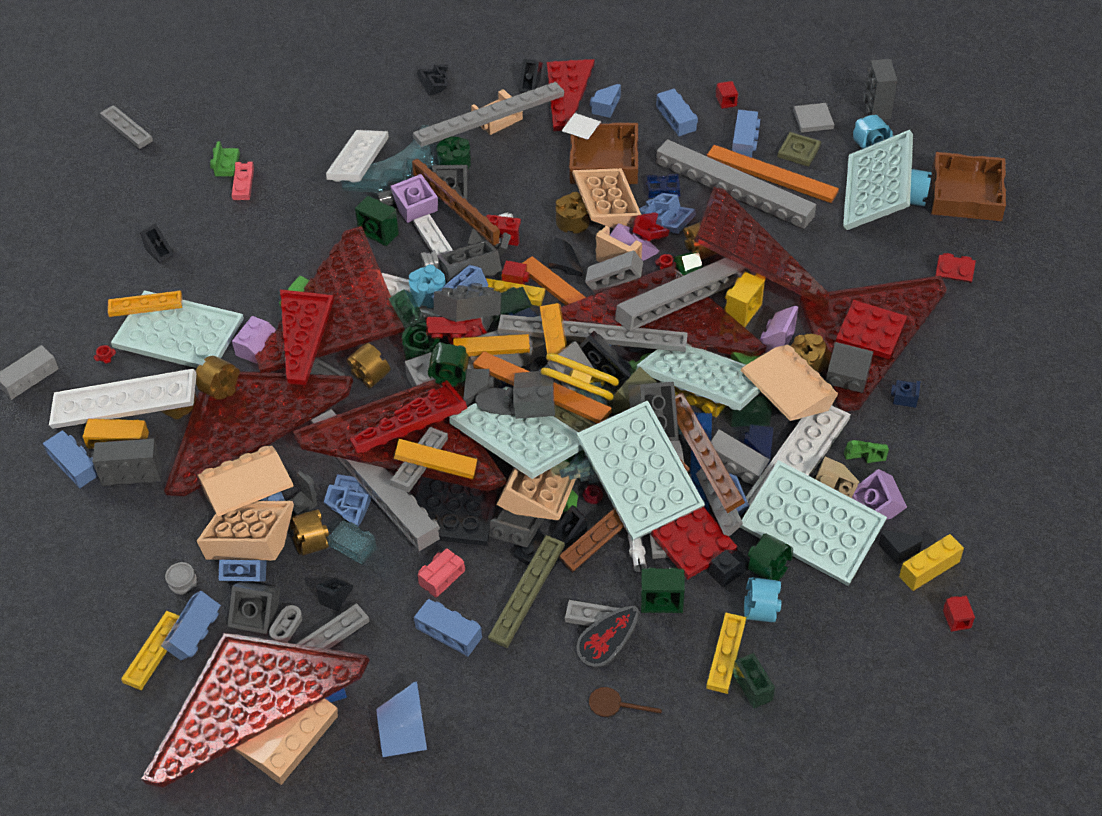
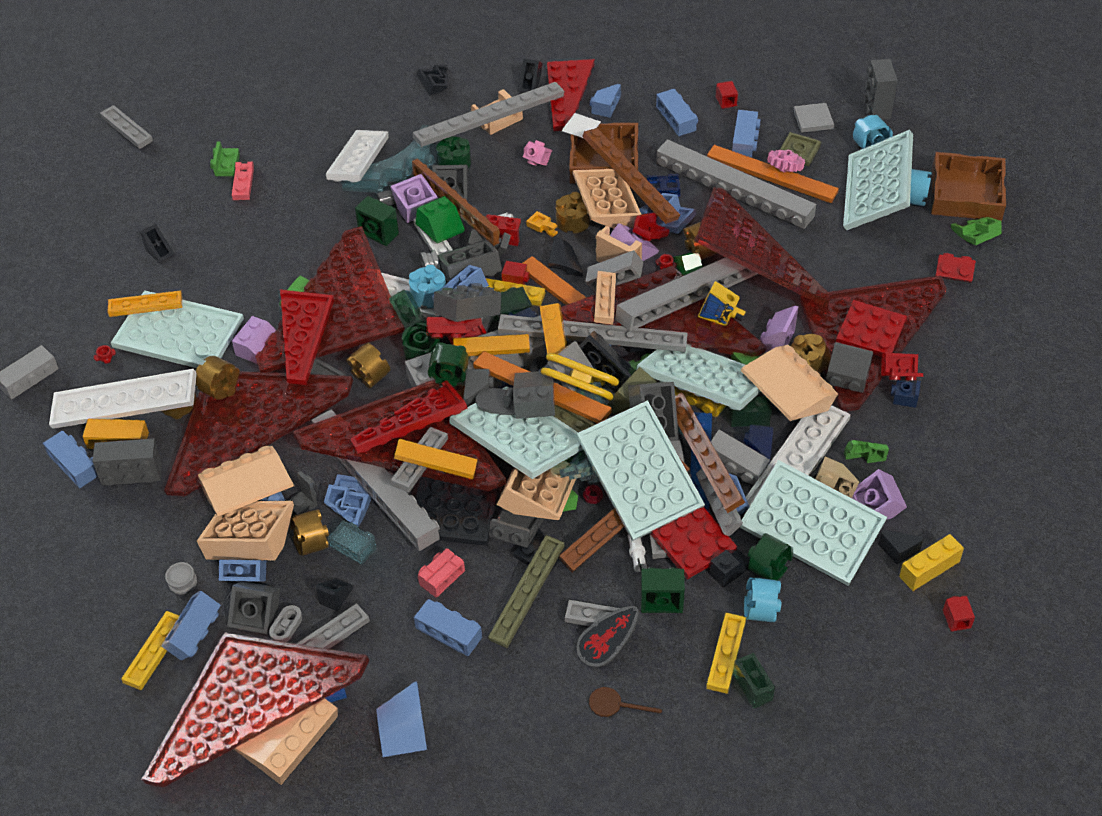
black slope [550,505,587,550] -> none
yellow brick [724,272,766,328] -> none
none -> green slope [415,196,465,244]
none -> bright pink brick [523,140,552,166]
none -> light orange plate [526,211,558,237]
none -> dark orange plate [582,128,680,224]
none -> light nougat plate [594,271,616,325]
none -> torso [698,281,746,326]
none -> bright pink gear [767,149,805,172]
none -> red bracket [881,353,924,381]
none -> bright green slope [951,217,1002,245]

